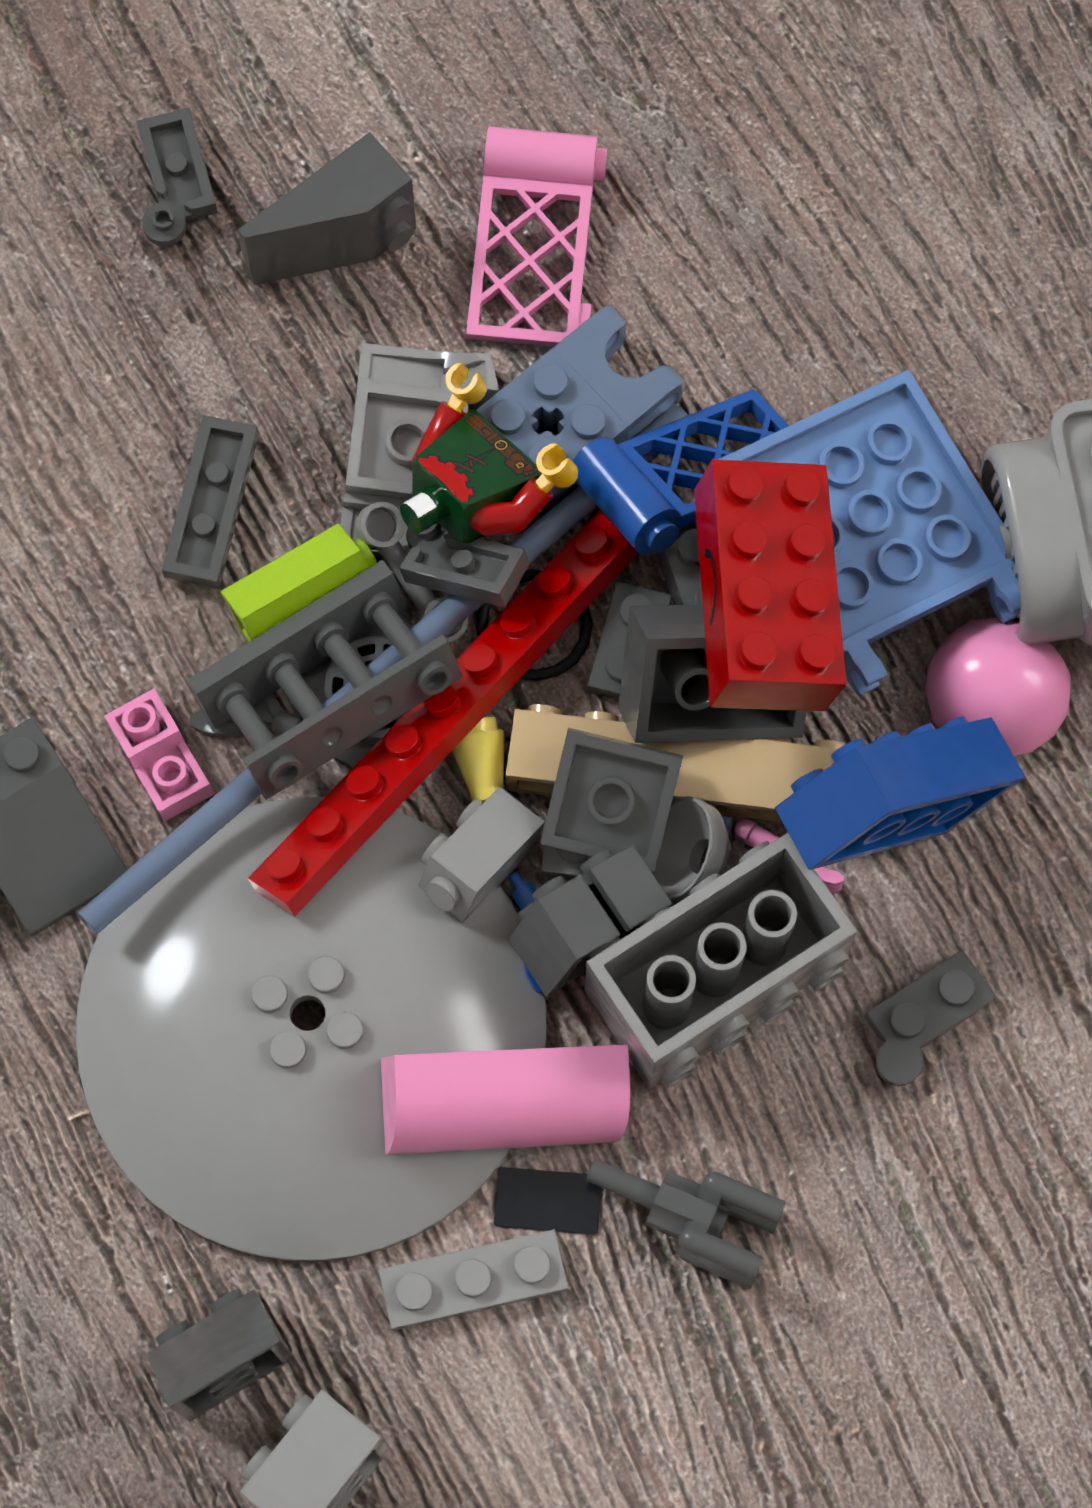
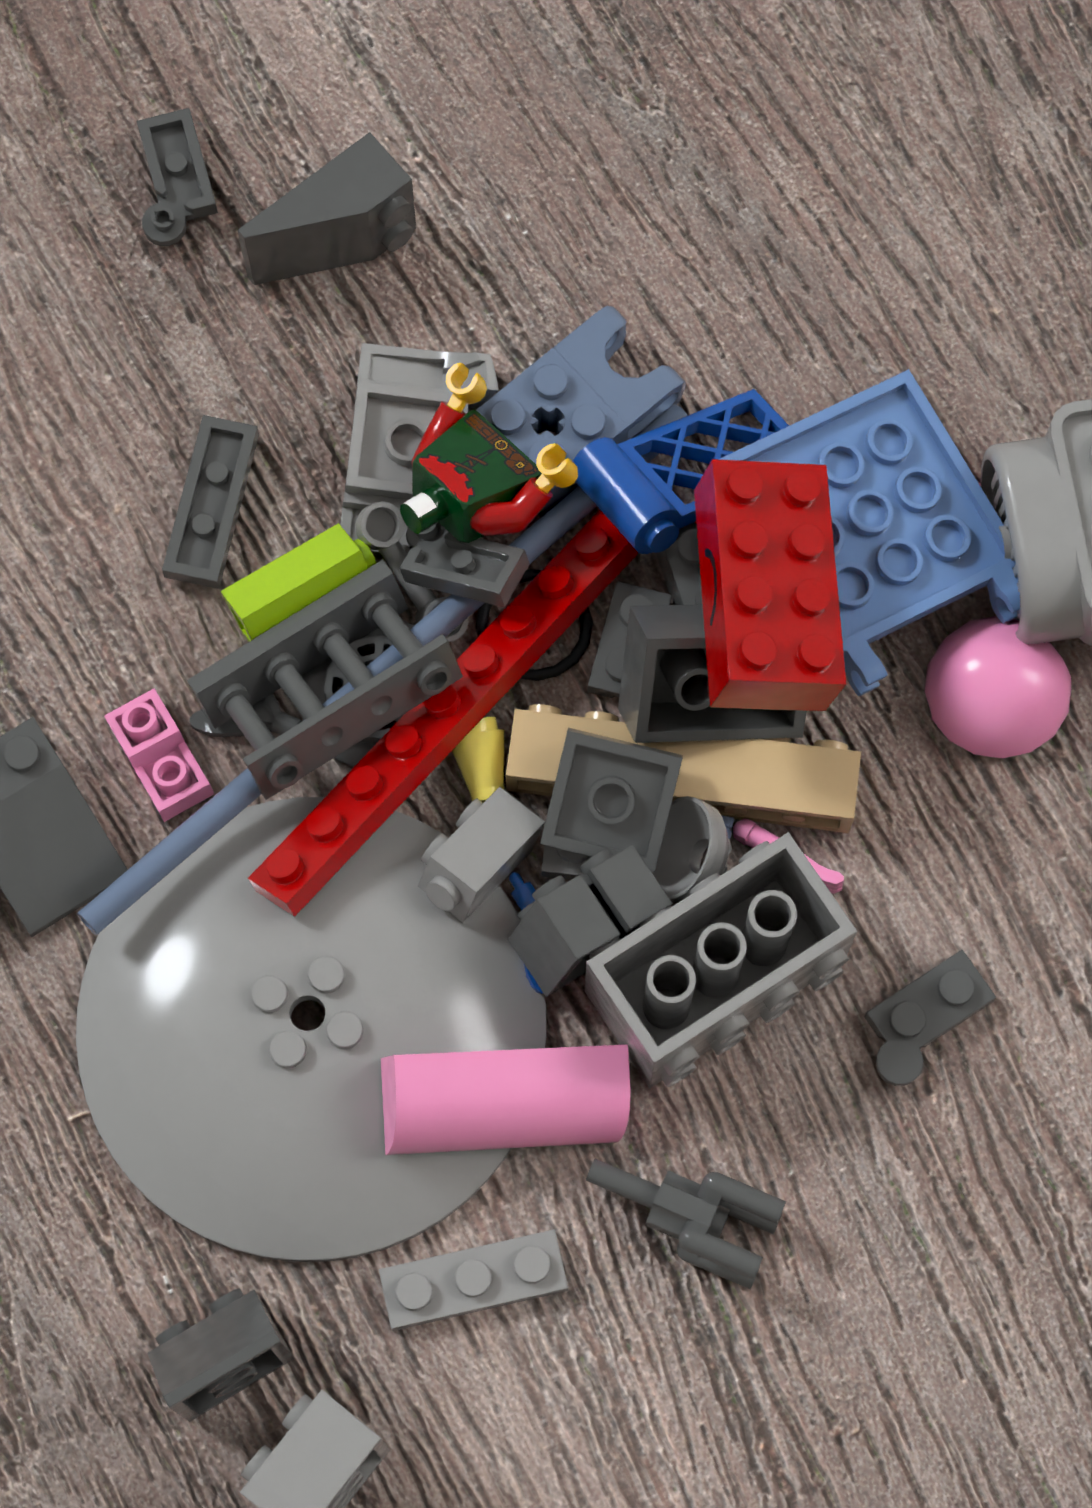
bright pink piece [466,126,608,347] -> none
black sticker [494,1167,601,1234] -> none
blue brick [775,716,1026,870] -> none

